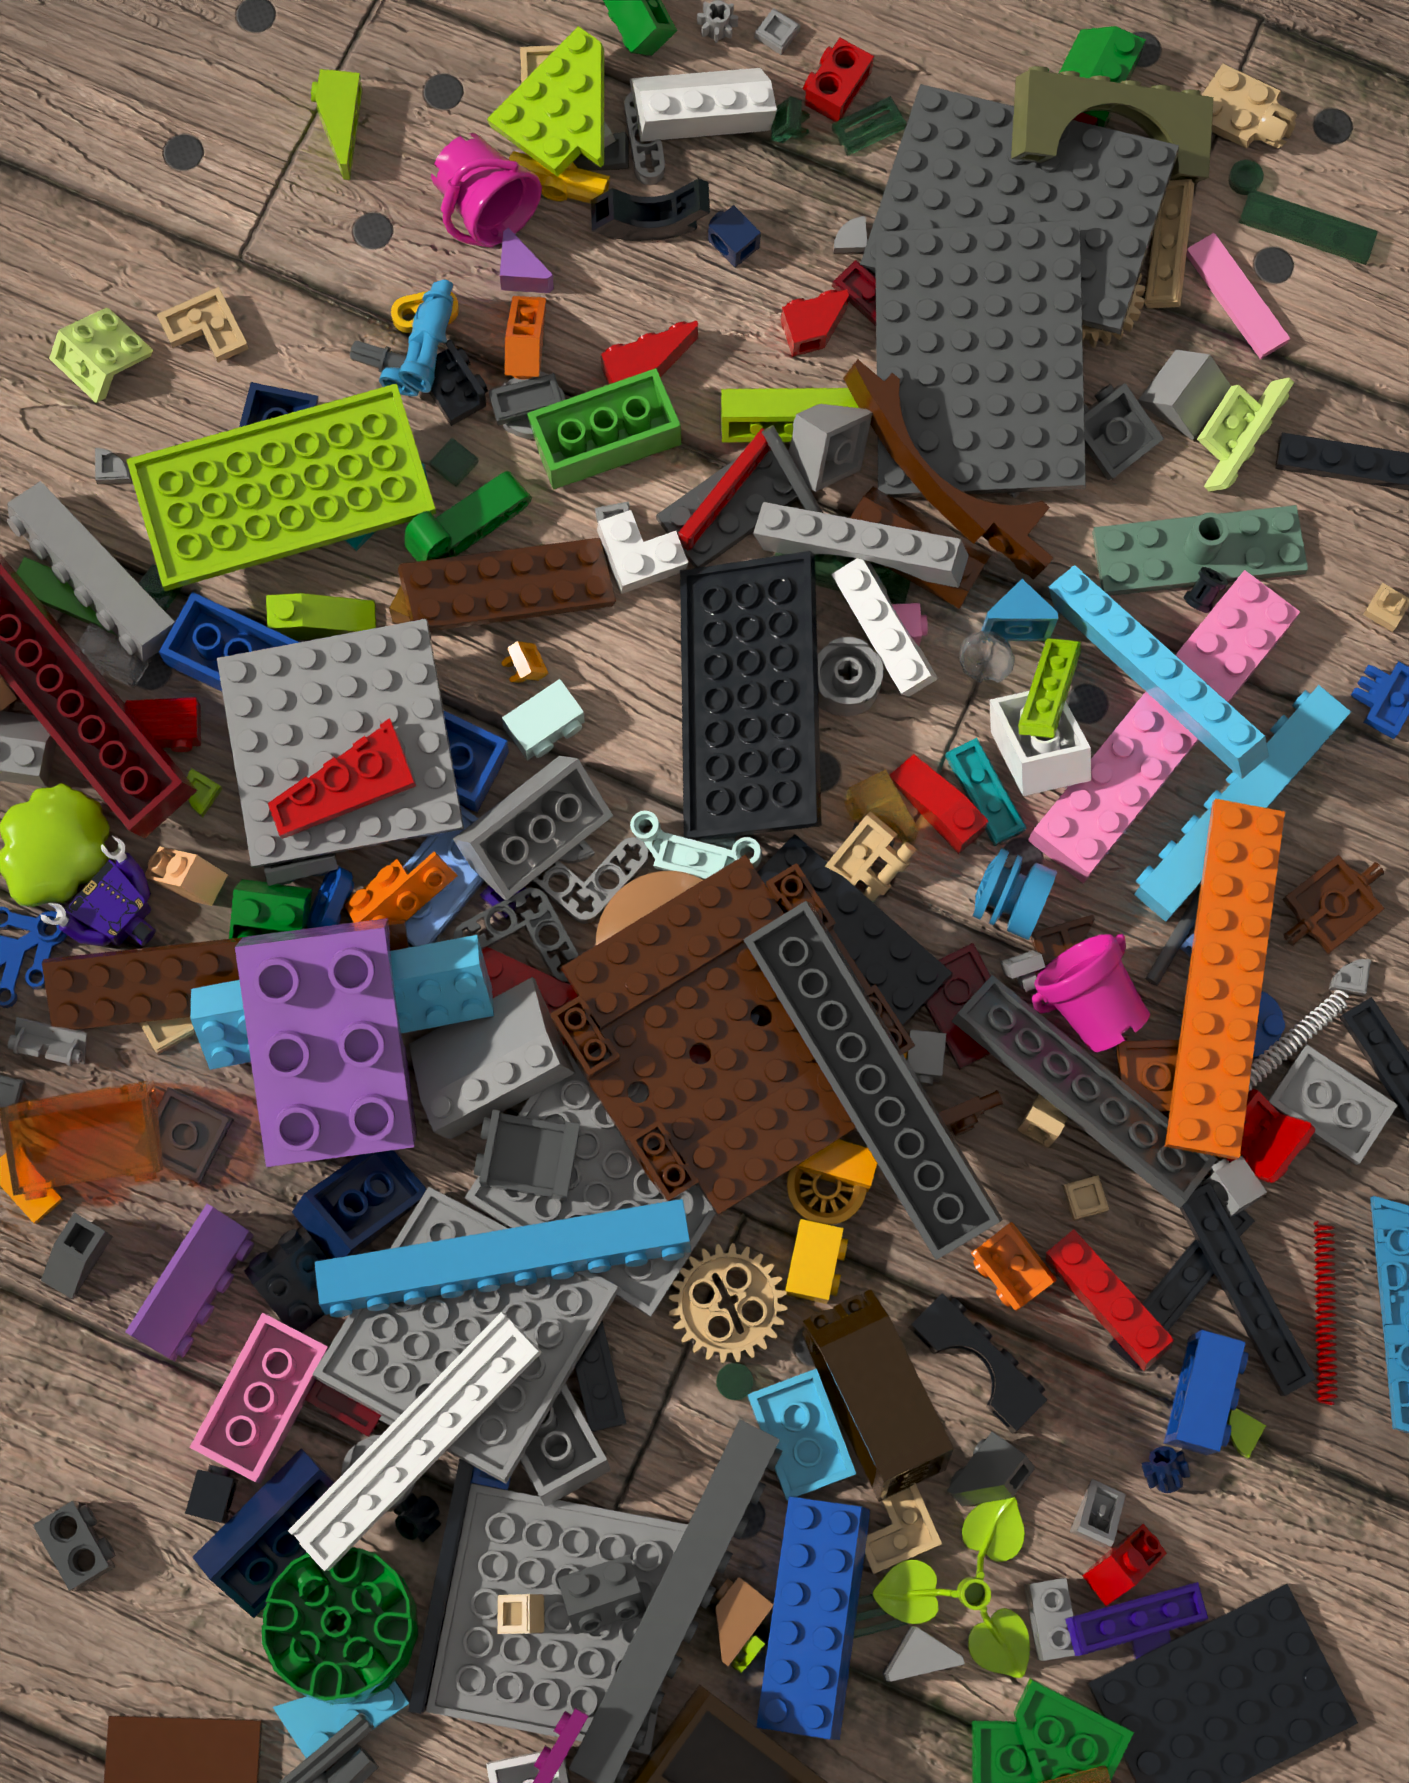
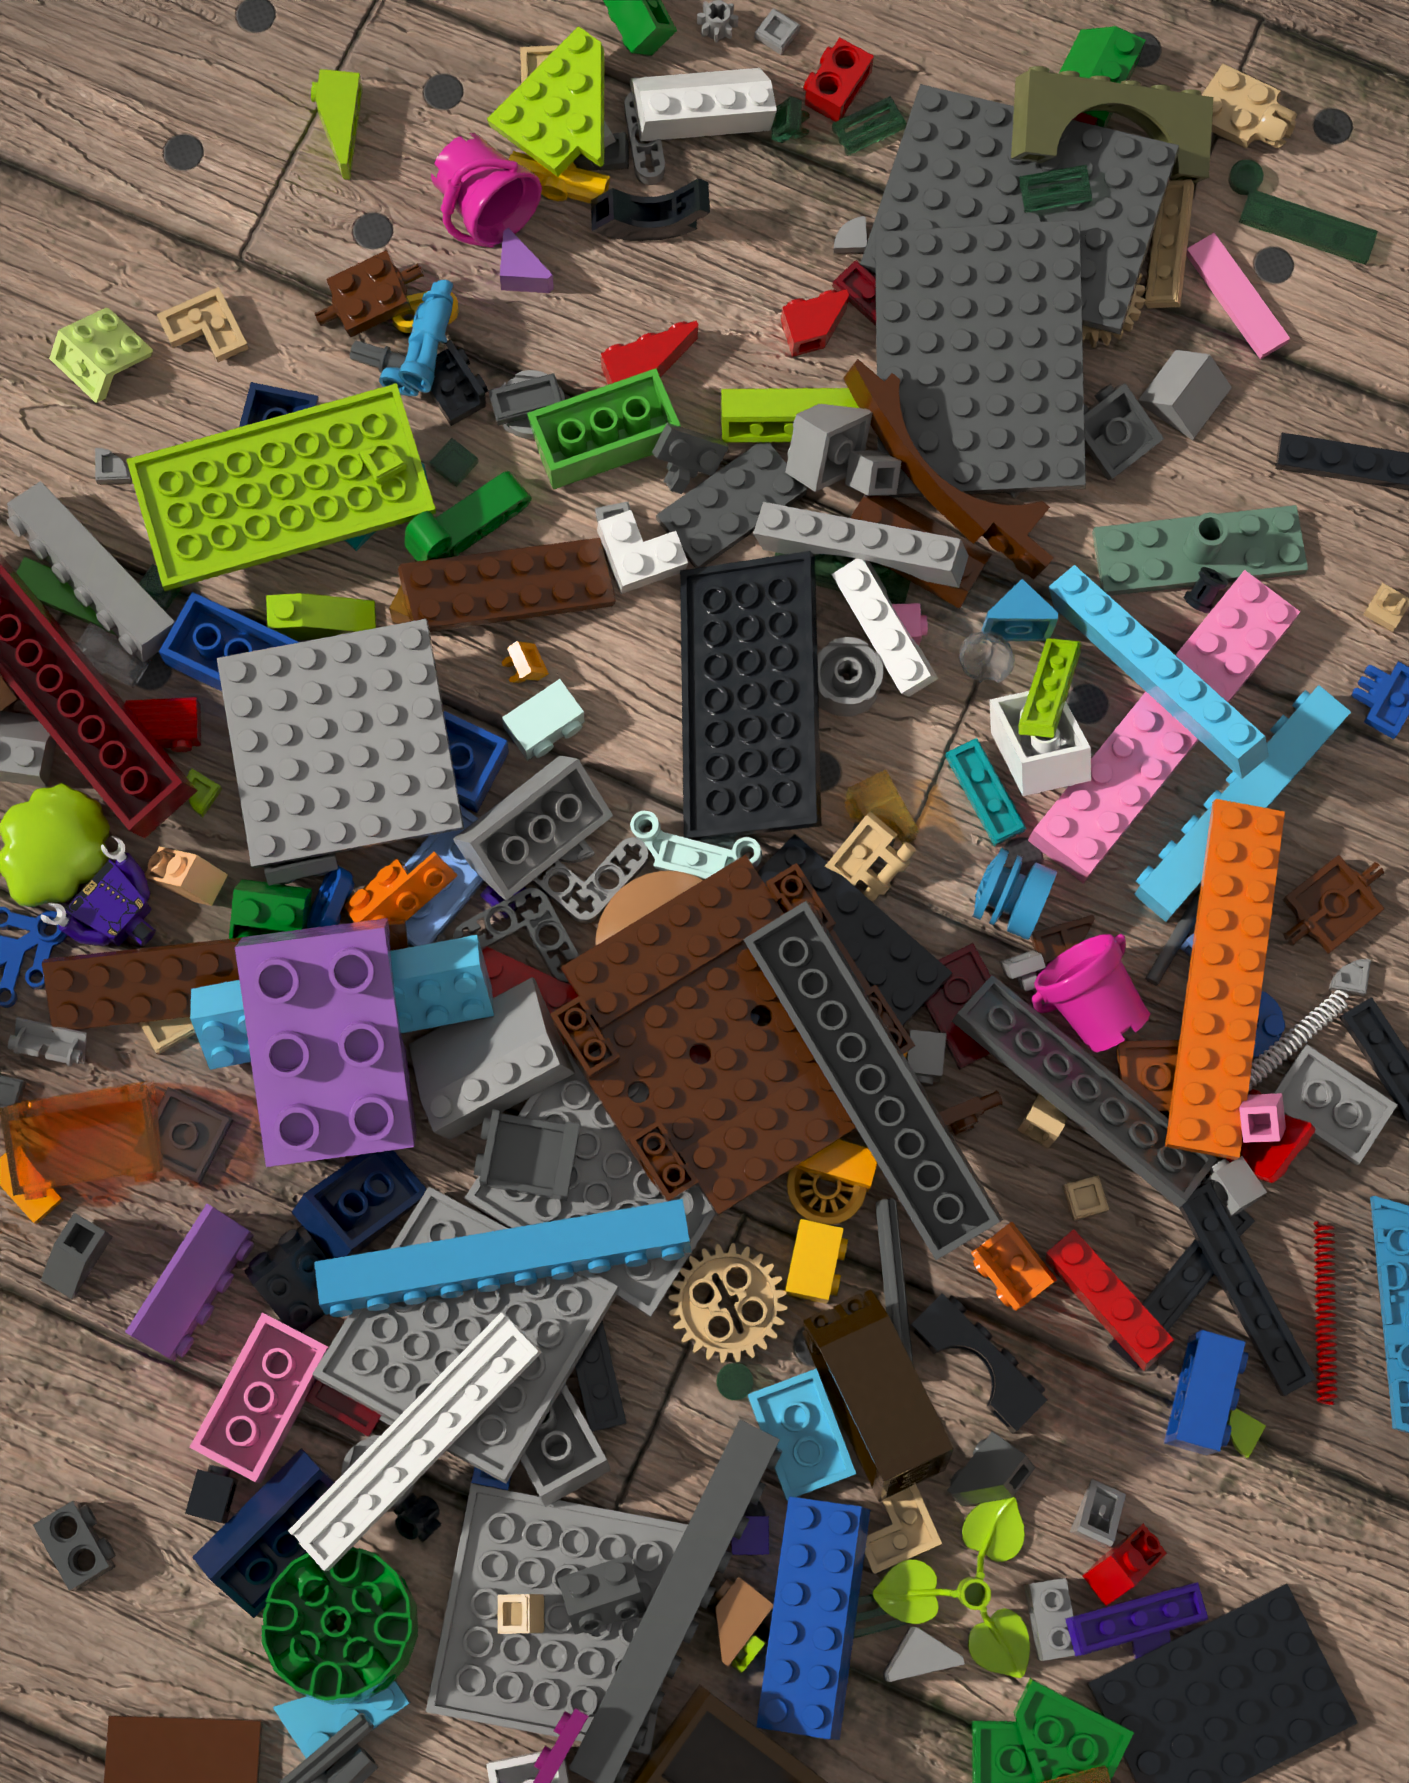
red wing [268,718,416,839] -> none
black tile [408,1459,475,1714] -> none
orange slope [505,296,546,380] -> none
red tile [678,428,771,551] -> none
dark blue brick [708,205,761,268] -> none
dark grey bar [762,425,823,513] -> none
red slope [888,754,989,854] -> none
dark blue gear [1142,1446,1191,1493] -> none
yellowish green bracket [1197,377,1294,492] -> none
none -> reddish brown plate [315,250,424,337]
none -> lime tile [359,447,408,484]
none -> dark grey hinge [652,422,729,494]
none -> dark purple tile [731,1516,769,1555]
none -> light grey brick [845,450,901,496]
none -> dark grey axle [875,1198,914,1366]
none -> clear green tile [1019,165,1092,213]
none -> bright pink brick [1239,1093,1286,1143]

